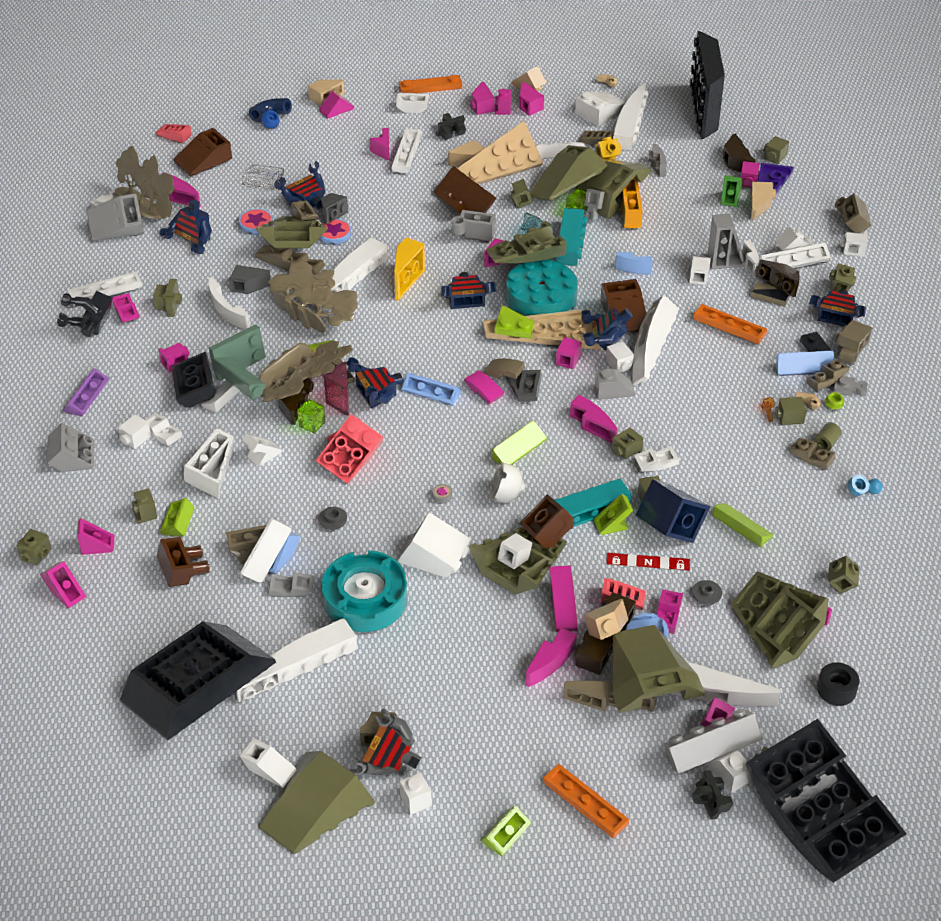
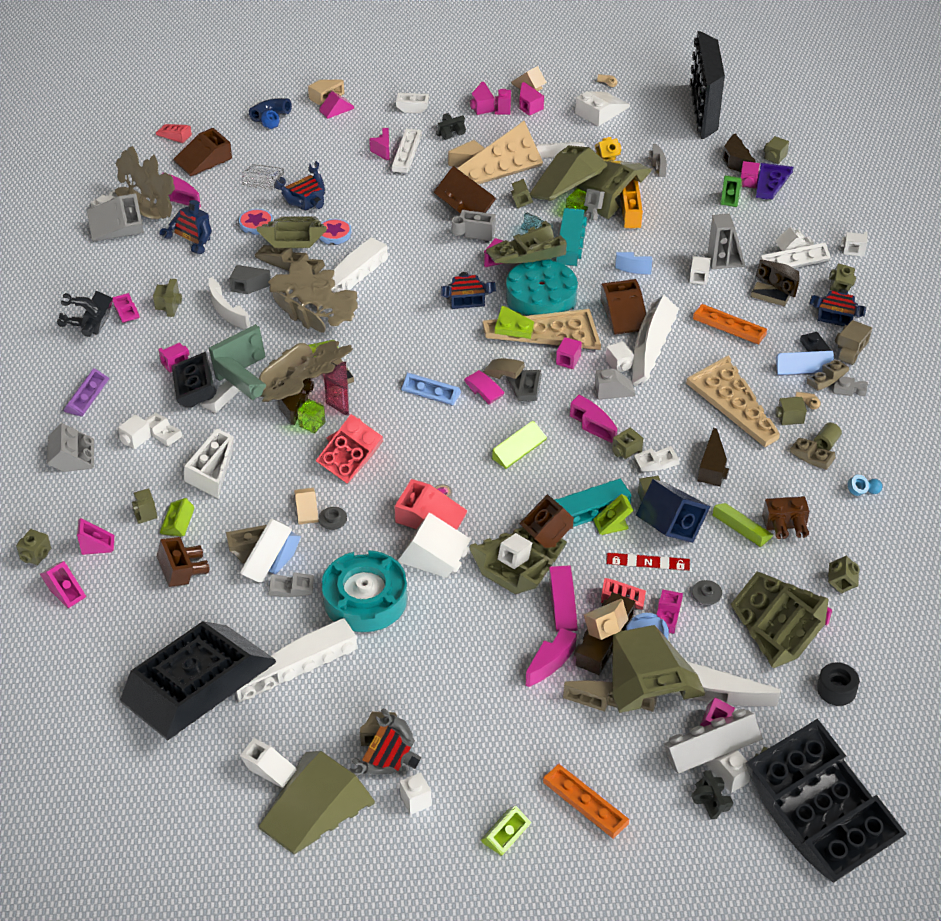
white plate [68,271,142,306] -> none
white slope [242,433,282,466] -> none
dark tan slope [291,201,318,221] -> none
dark grey slope [321,193,348,224] -> none
dark blue torso [346,357,403,409] -> none
yellow slope [394,237,425,301] -> none
orange plate [399,75,462,94] -> none
white cylinder [490,462,525,503] -> none
dark tan slope [579,131,615,146] -> none
dark blue torso [581,308,633,351] -> none
white slope [613,83,649,151] -> none
white slope [742,240,759,277] -> none
tan slope [751,182,776,220] -> none
clear orange hand [761,397,775,422] -> none
lime plate [825,392,844,410] -> none
dark tan hinge [835,193,871,234] -> none
none -> tan slope [294,488,319,525]
none -> coral slope [395,479,467,530]
none -> tan wing [686,355,780,447]
none -> dark brown slope [697,428,729,487]
none -> reddish brown brick [762,496,810,539]

